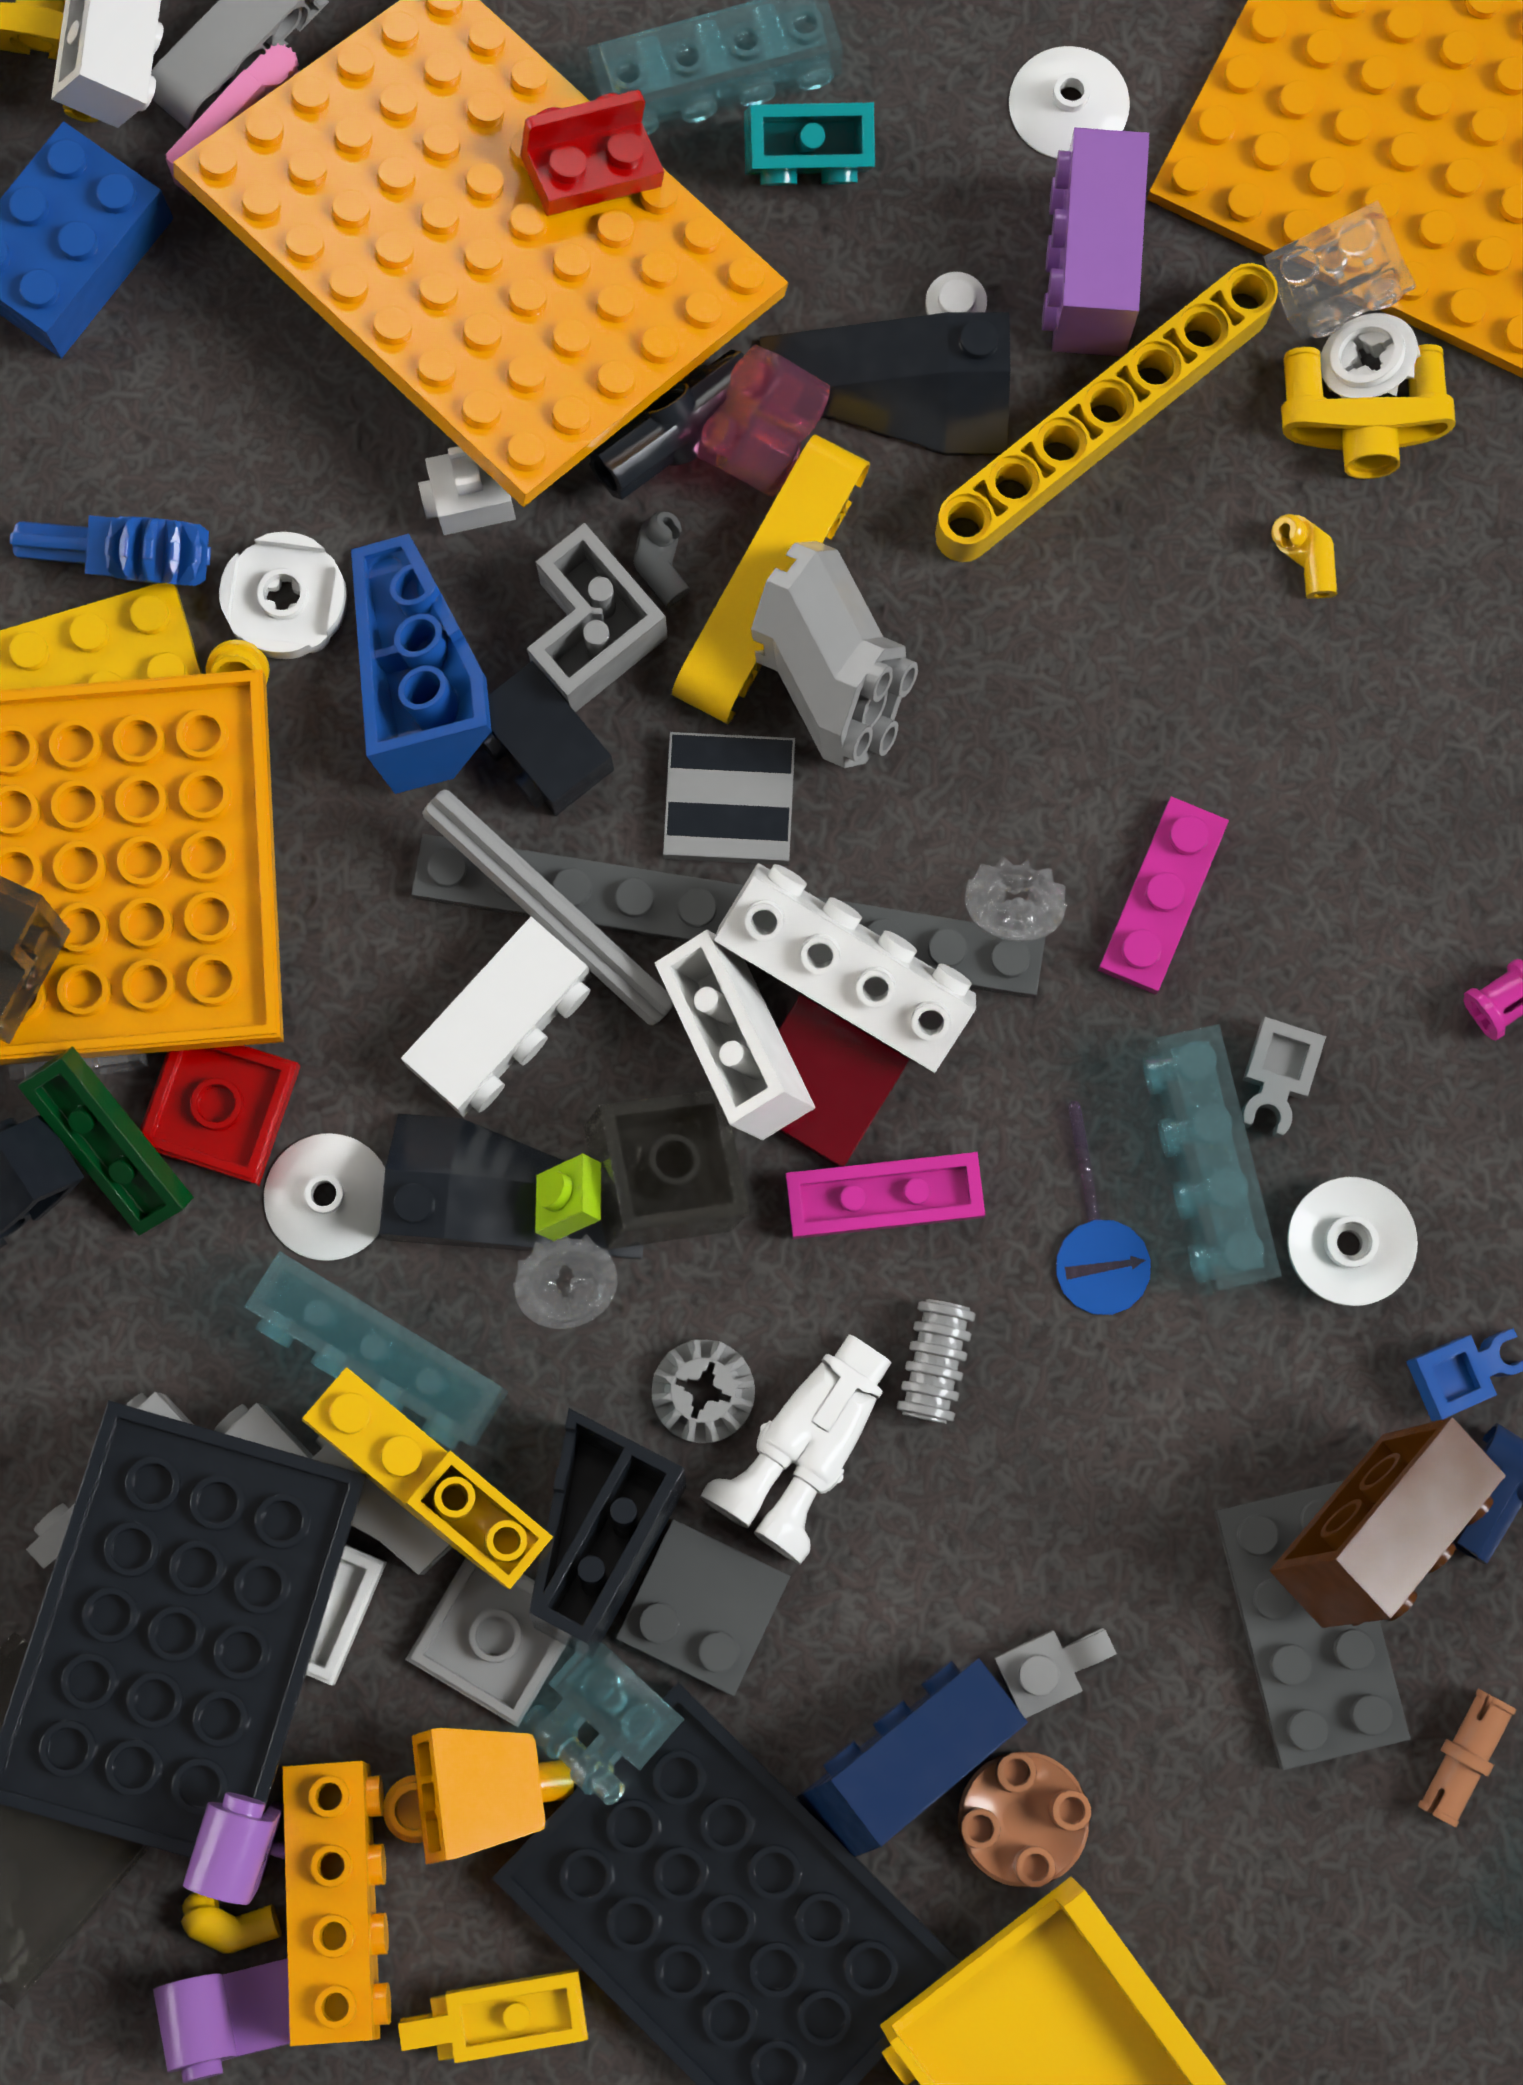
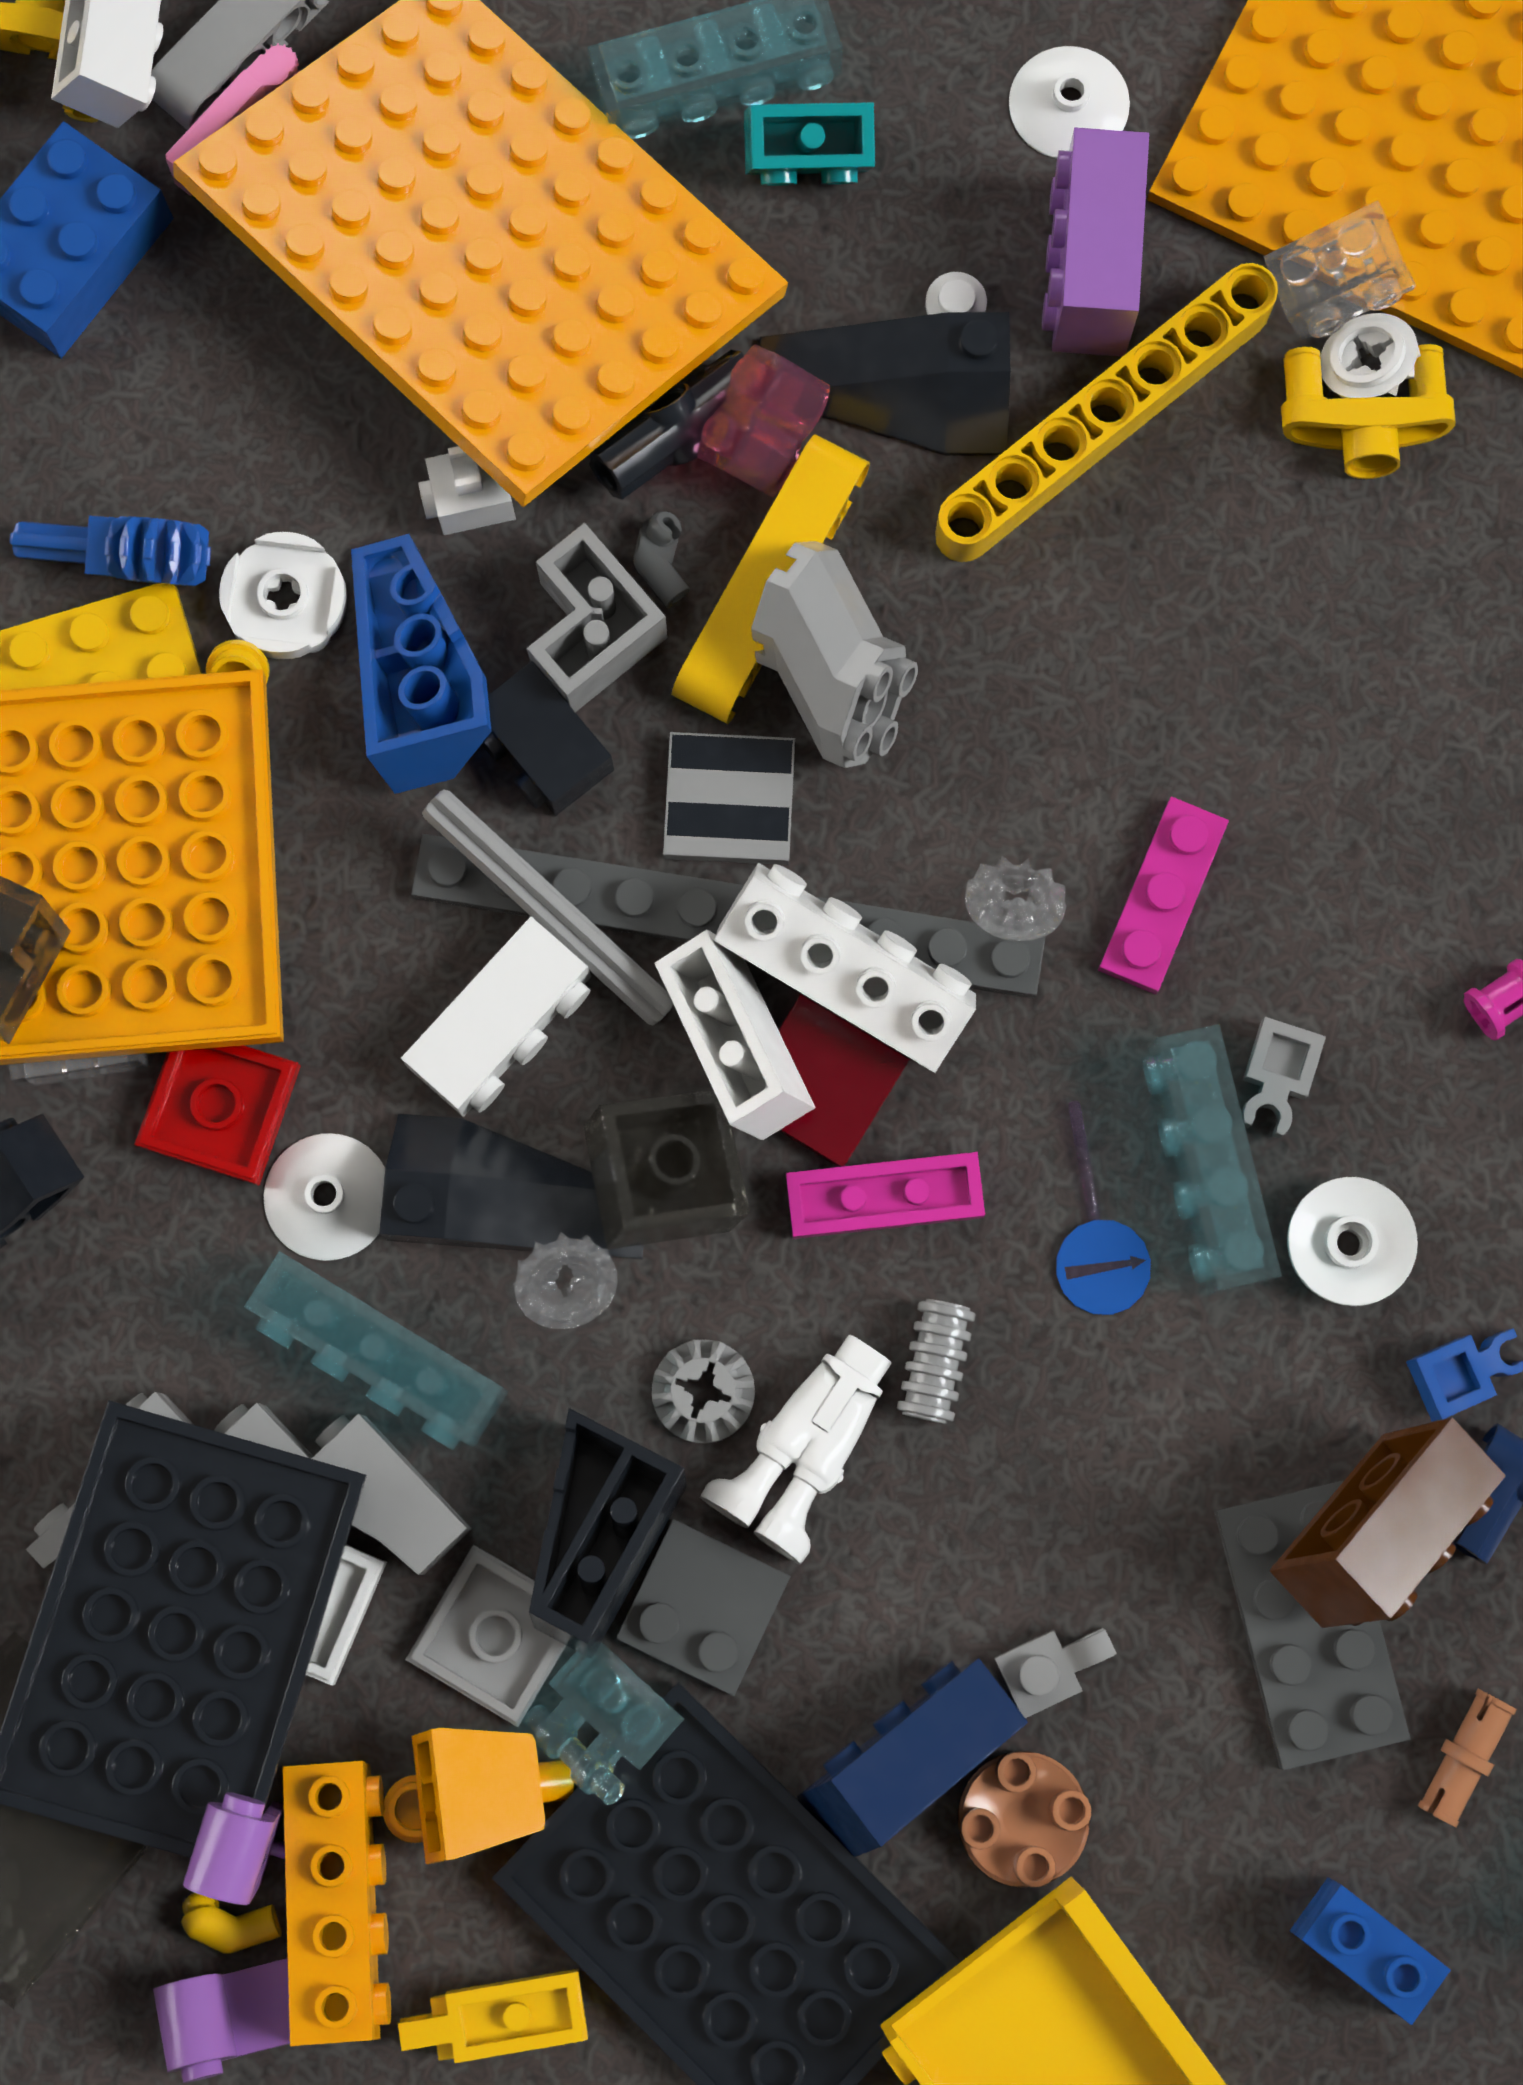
dark green plate [17,1046,194,1236] -> none
yellow slope [302,1367,553,1590] -> none
red bracket [520,90,664,216] -> none
lime plate [535,1153,601,1241] -> none
yellow arm [1271,514,1337,599] -> none
none -> blue brick [1289,1877,1451,2025]

